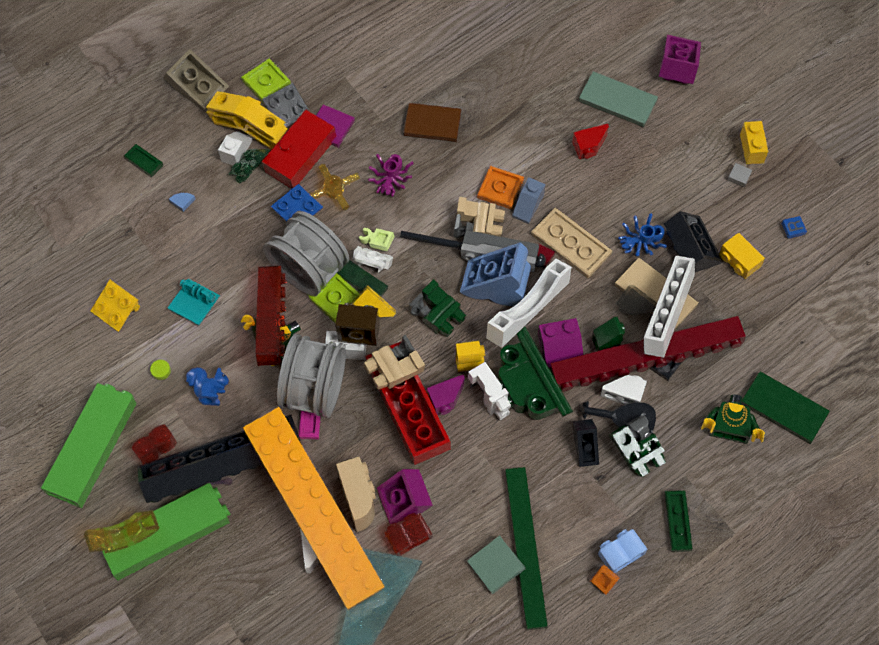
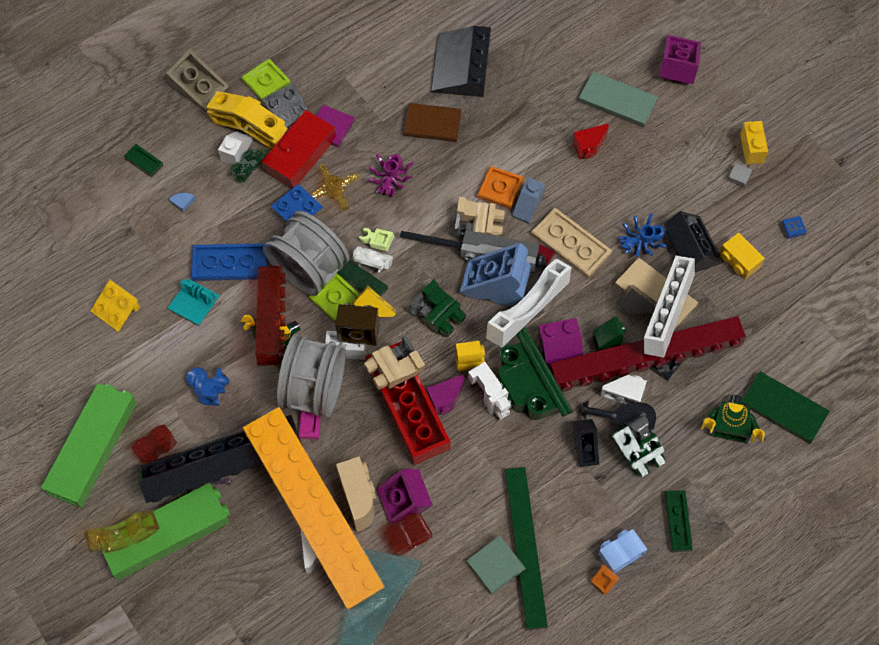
lime tile [150,360,171,380] -> none
none -> blue tile [191,243,268,281]
none -> black slope [431,26,491,97]

